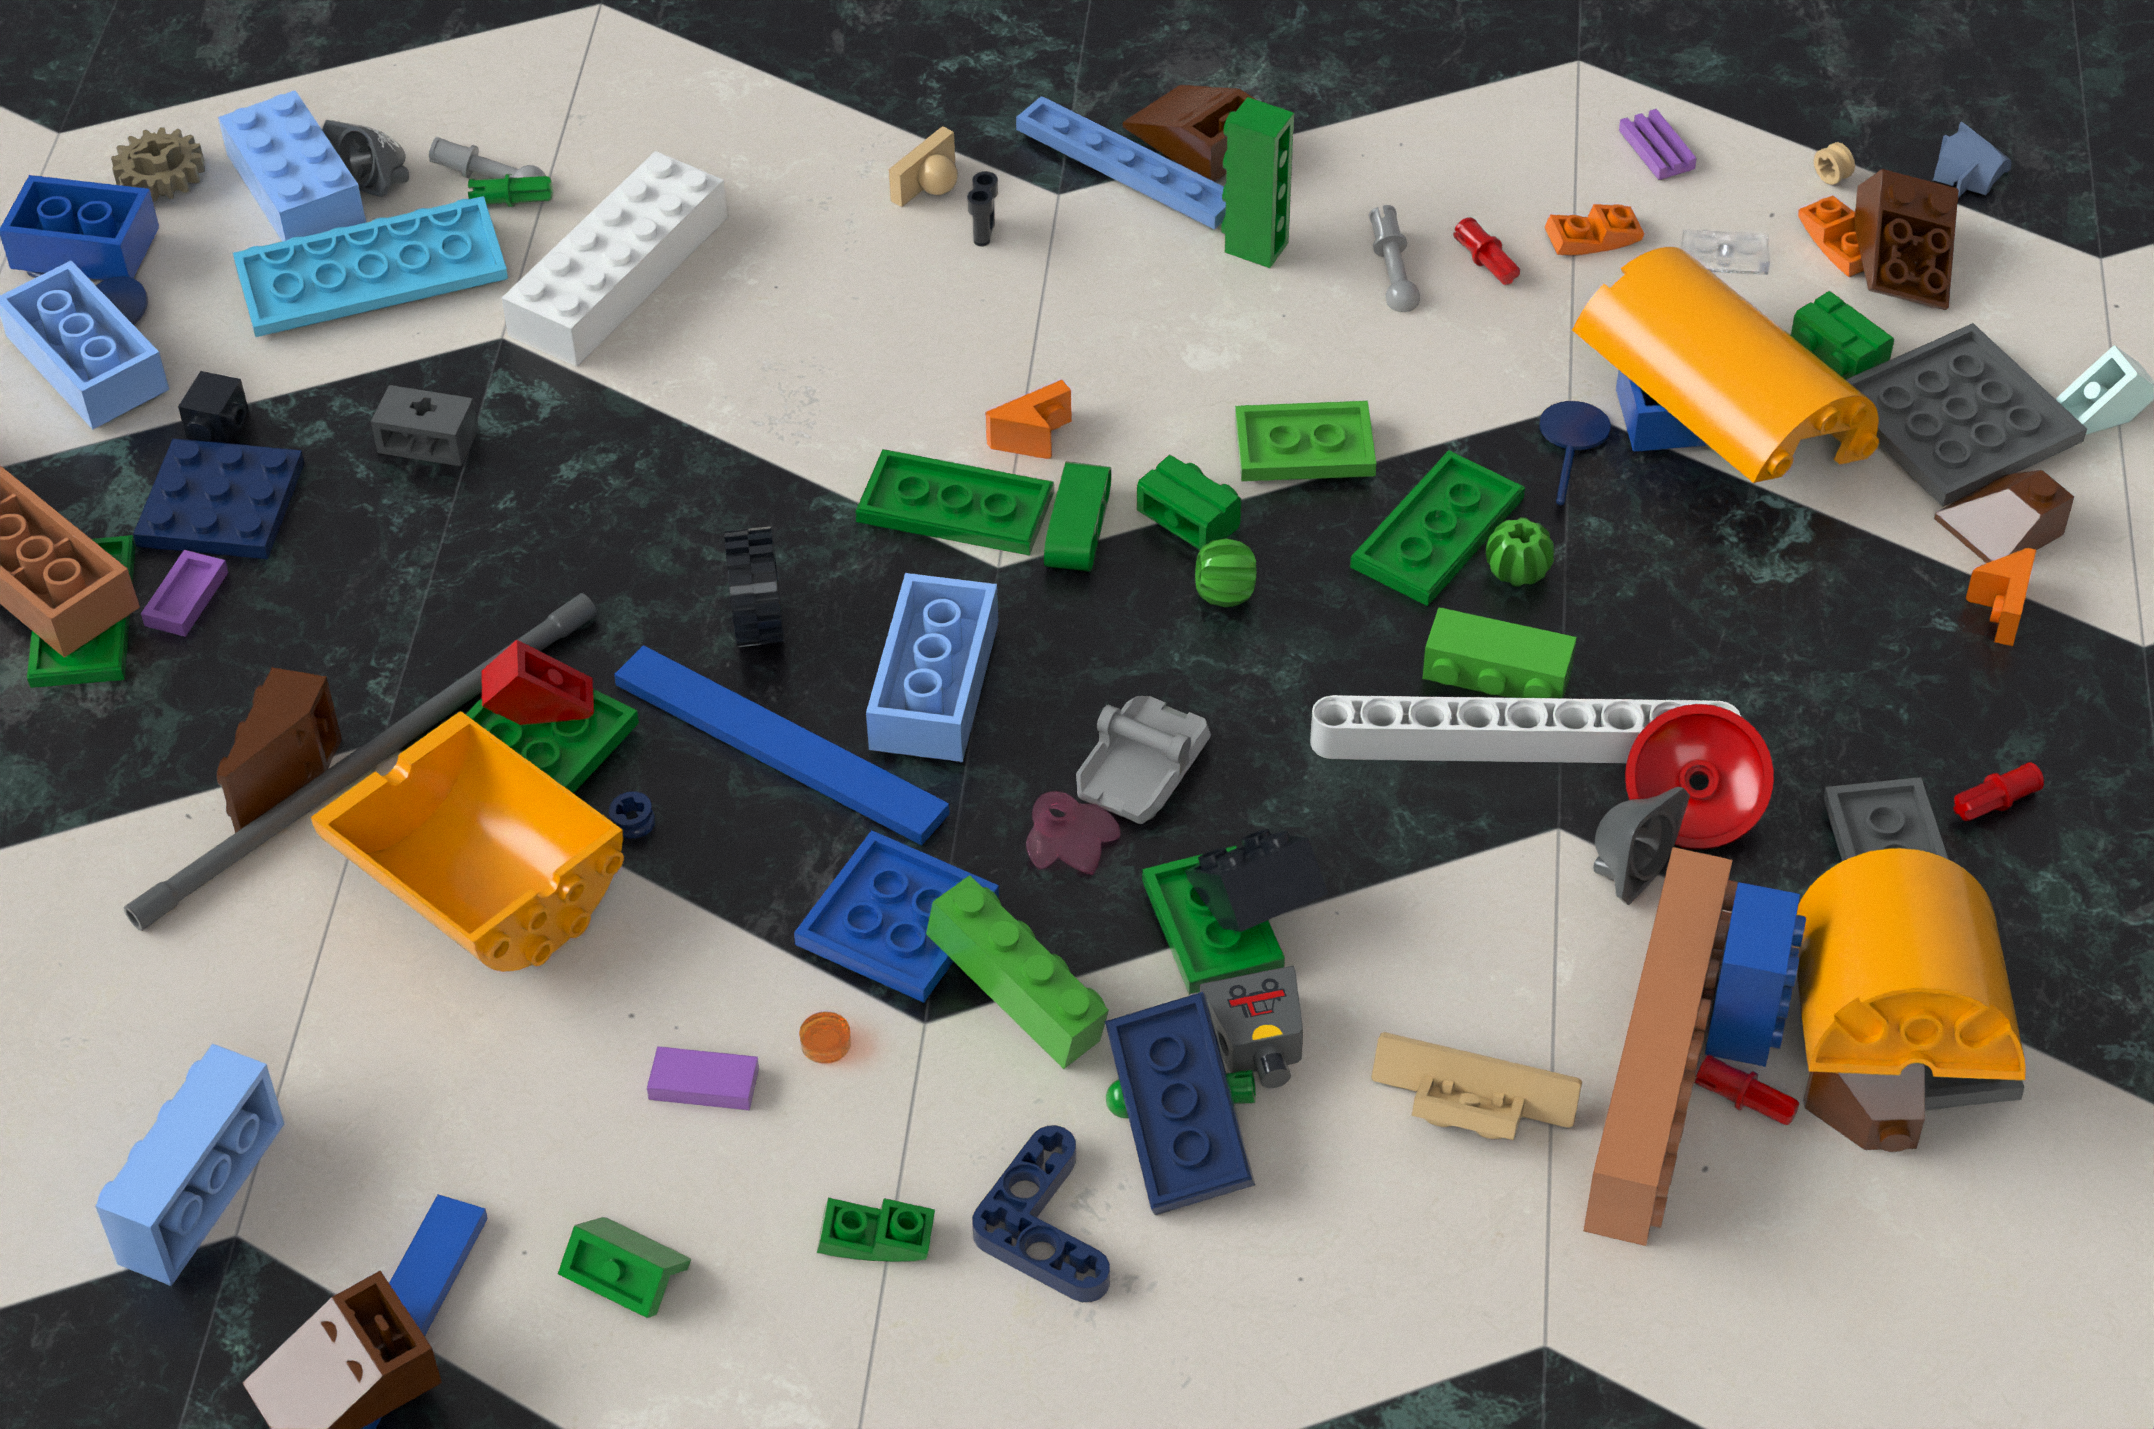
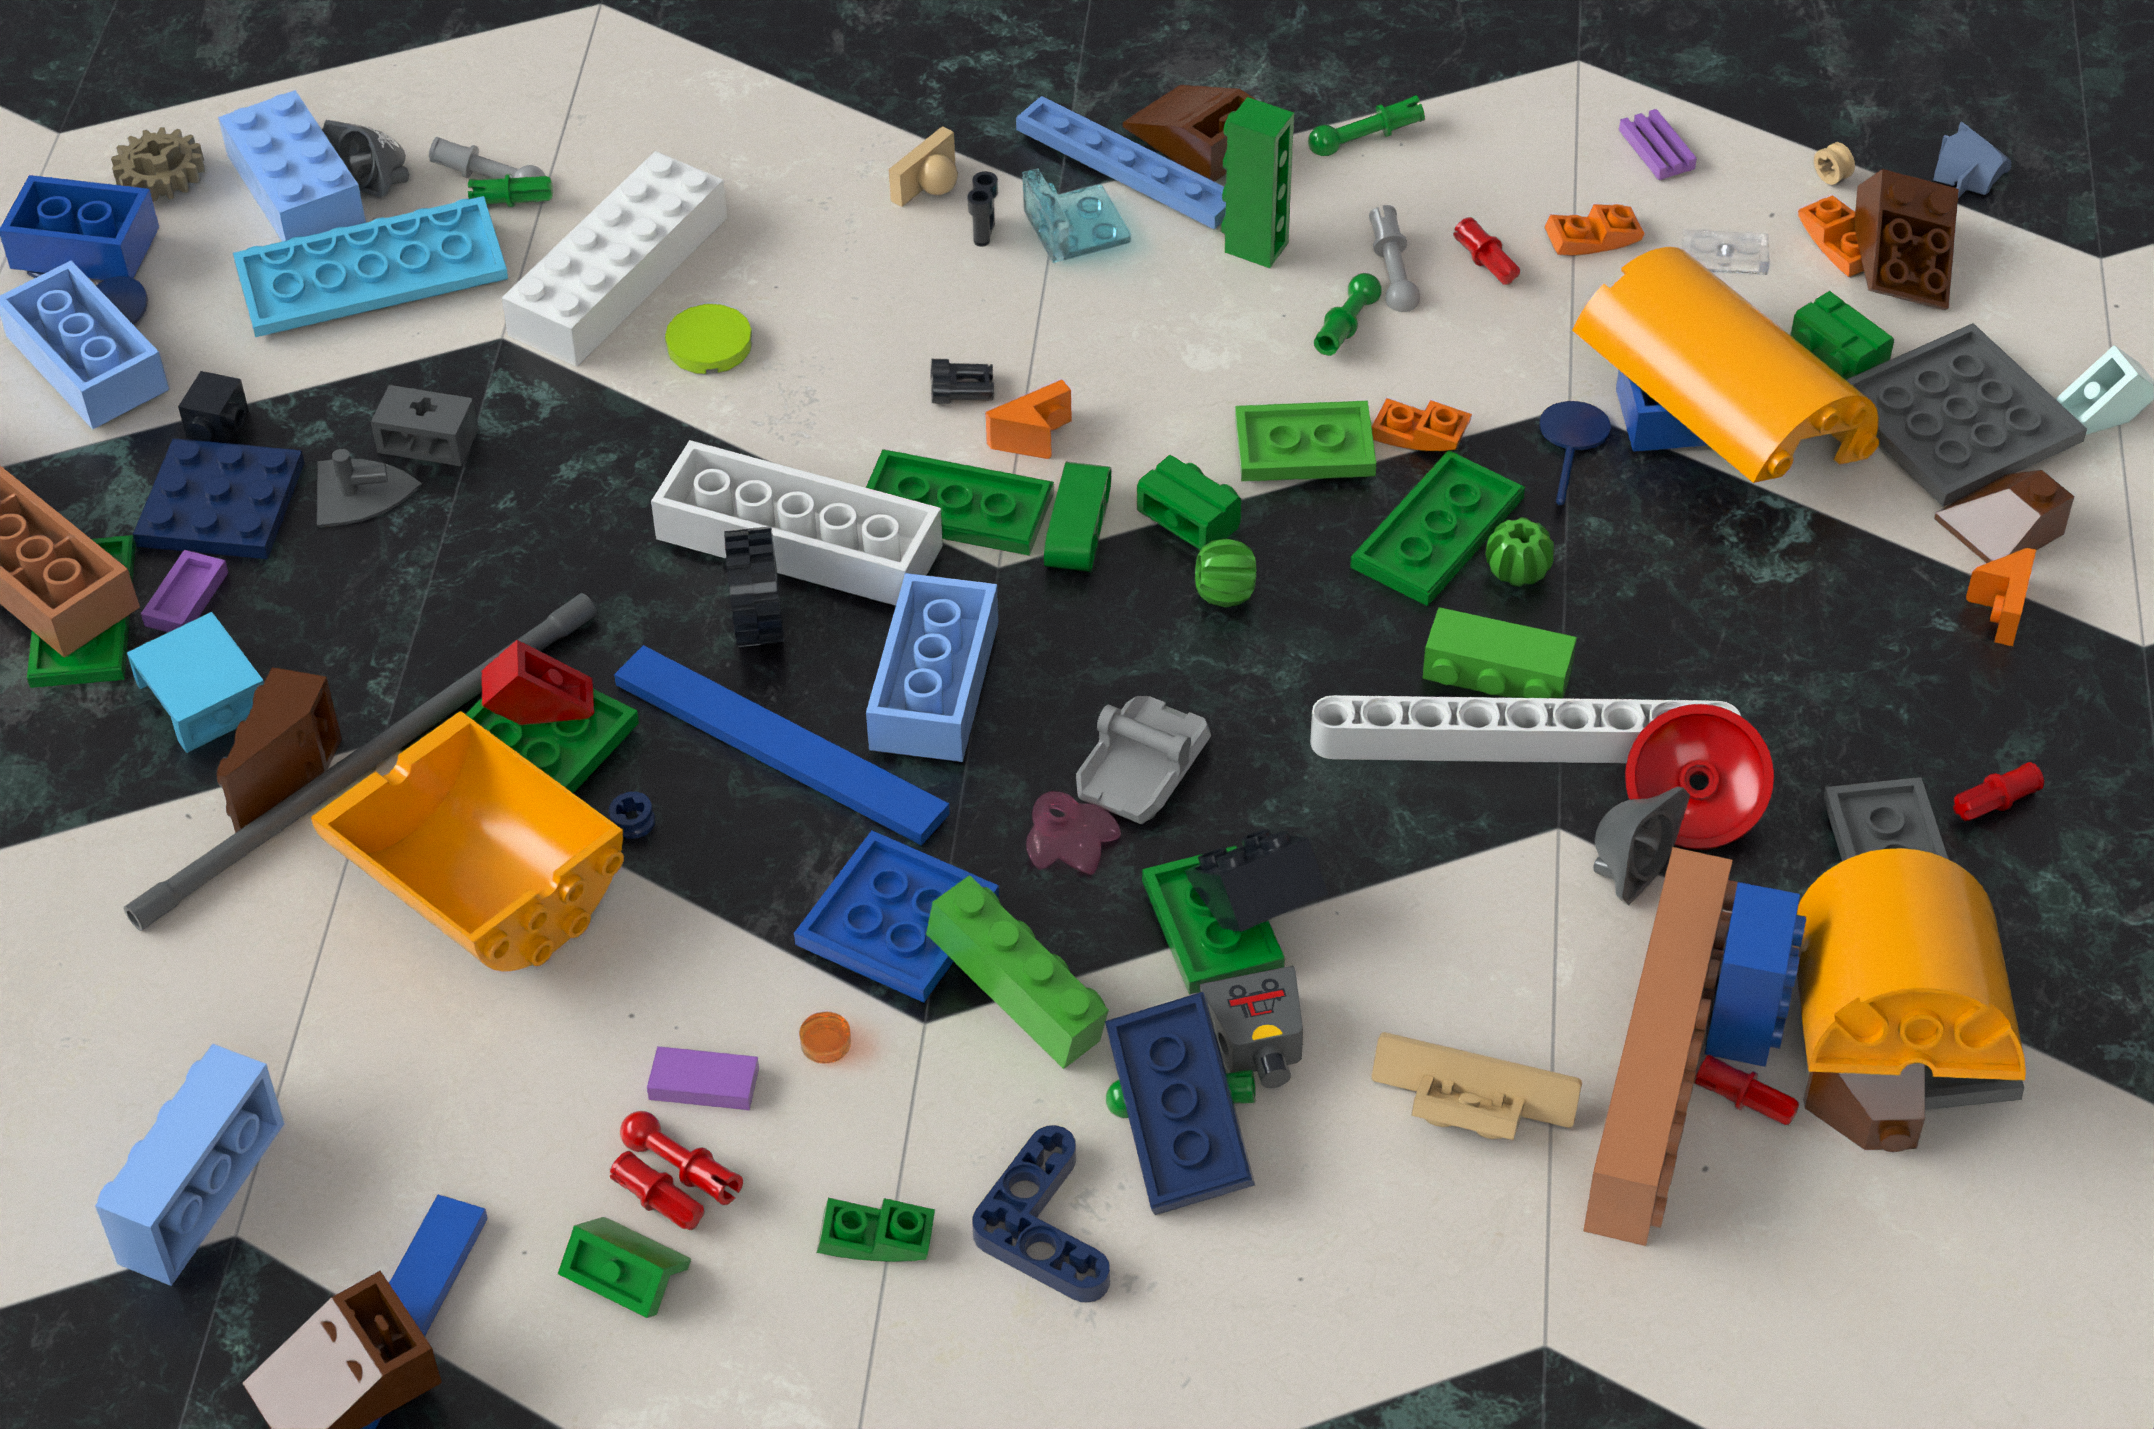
none -> medium azure panel [127,612,264,753]
none -> dark grey shield [317,449,422,528]
none -> red axle [609,1151,705,1230]
none -> red pin [620,1111,743,1205]
none -> white brick [651,440,943,606]
none -> lime tile [665,304,752,374]
none -> black piece [930,358,994,404]
none -> clear light blue bracket [1022,168,1131,263]
none -> green pin [1308,95,1425,156]
none -> green pin [1314,273,1382,356]
none -> orange slope [1371,398,1472,451]

